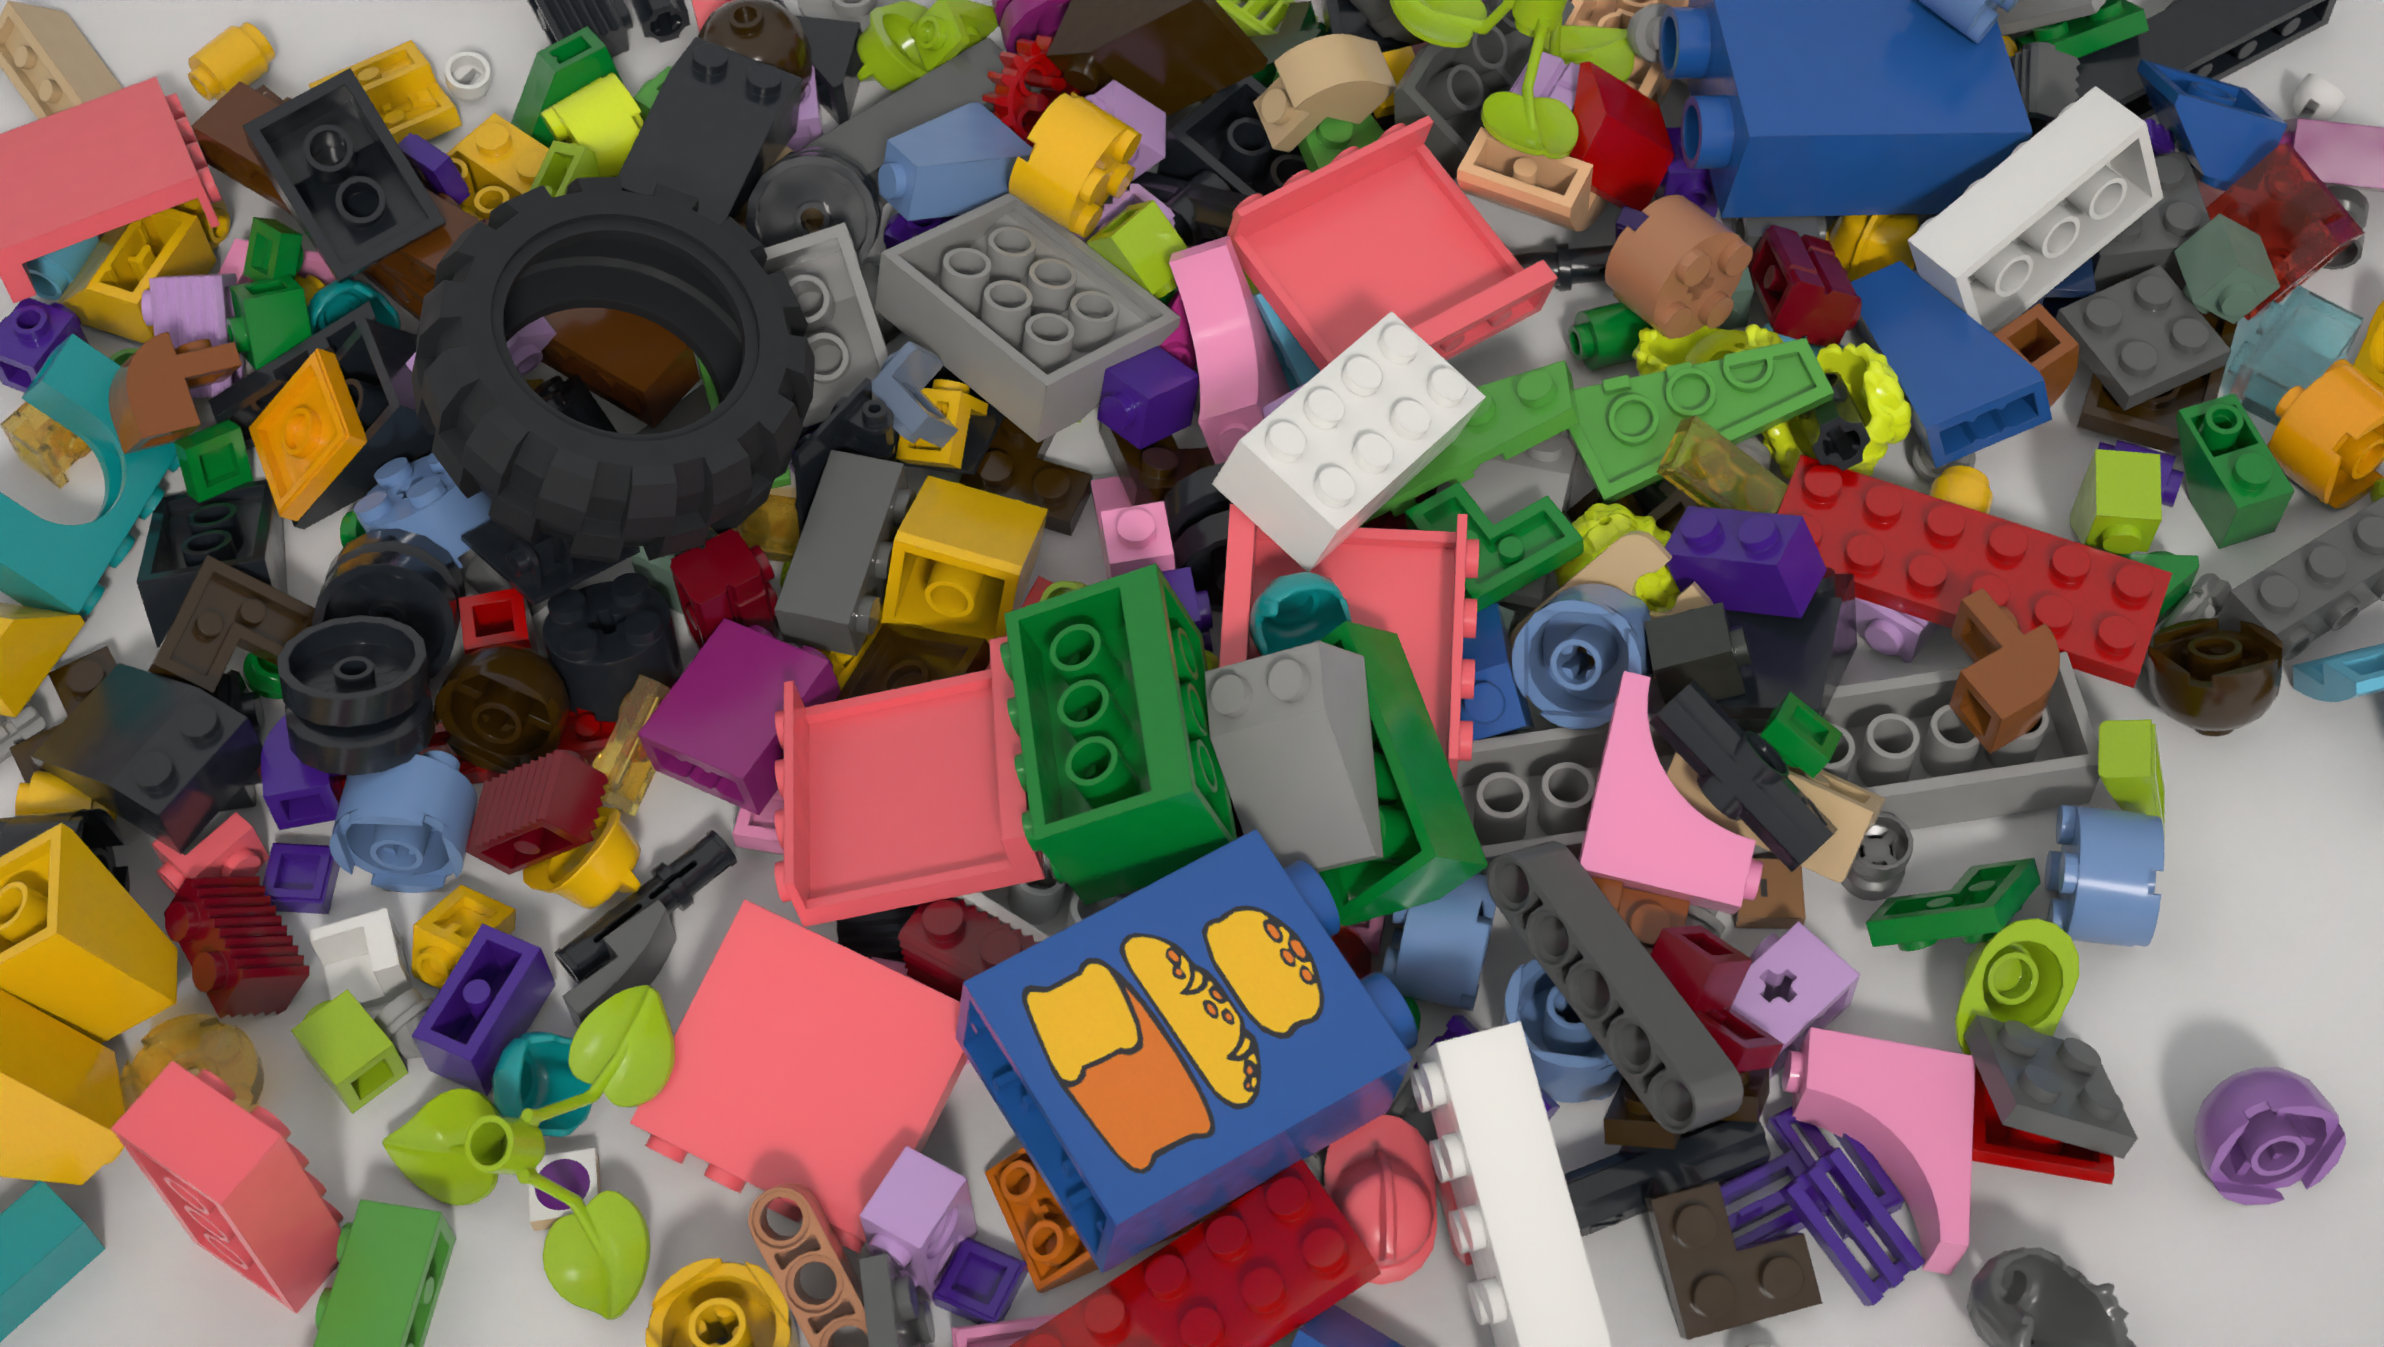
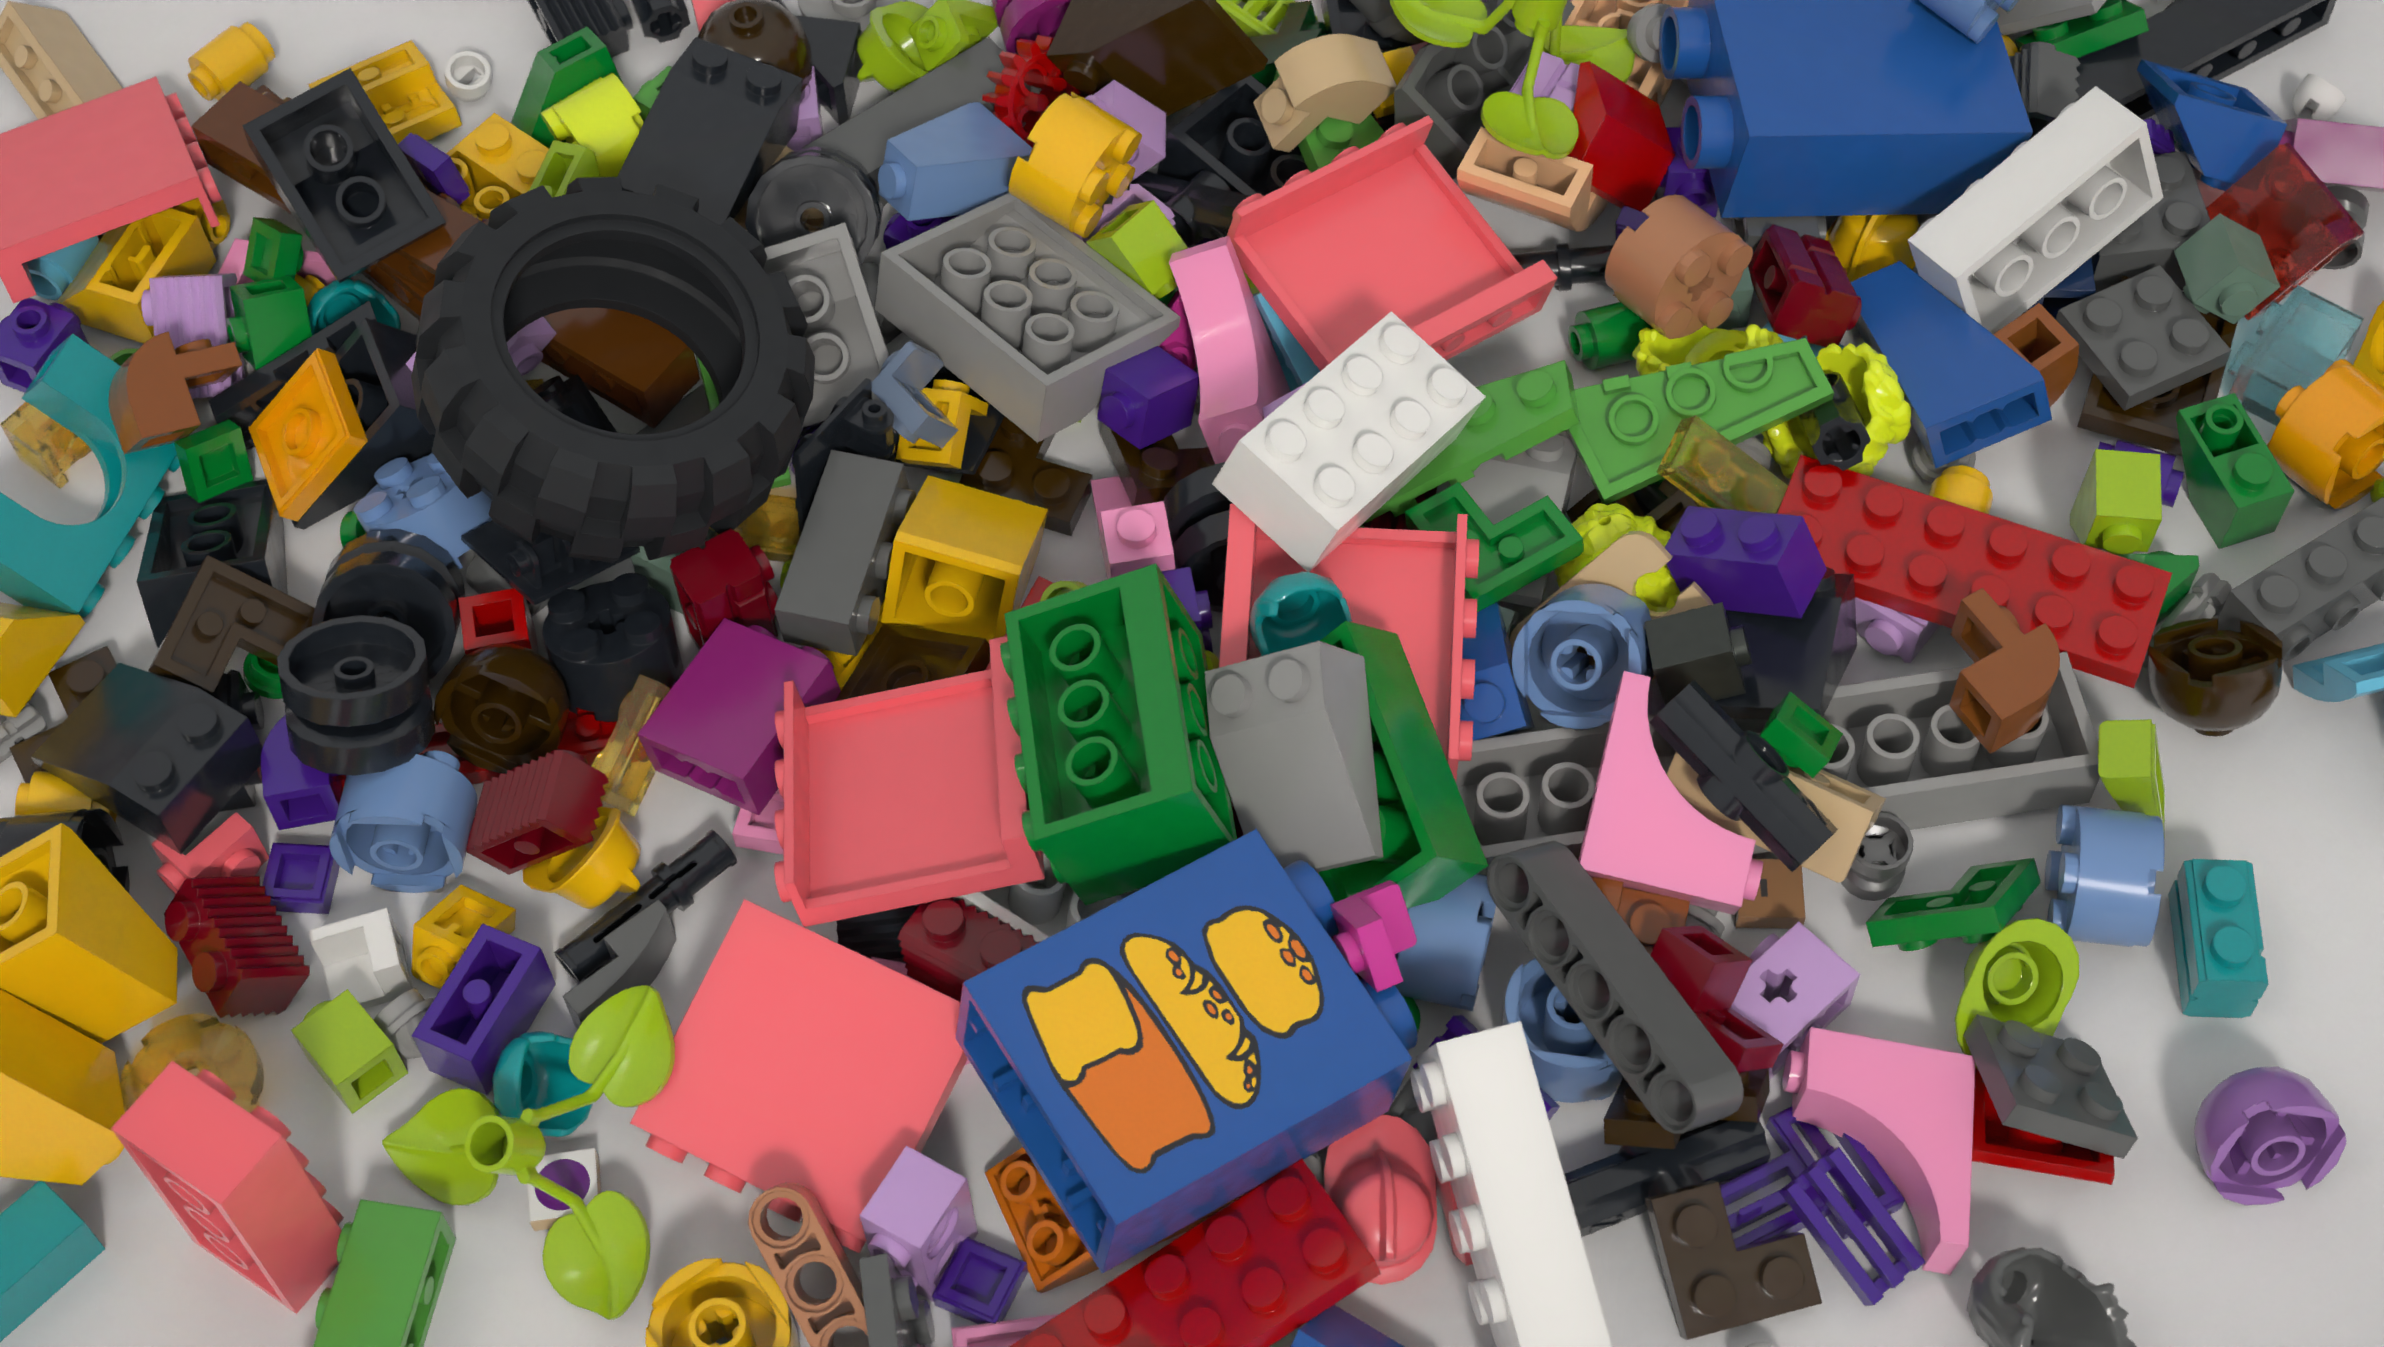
none -> dark pink bracket [1330,880,1417,992]
none -> teal brick [2168,859,2269,1018]

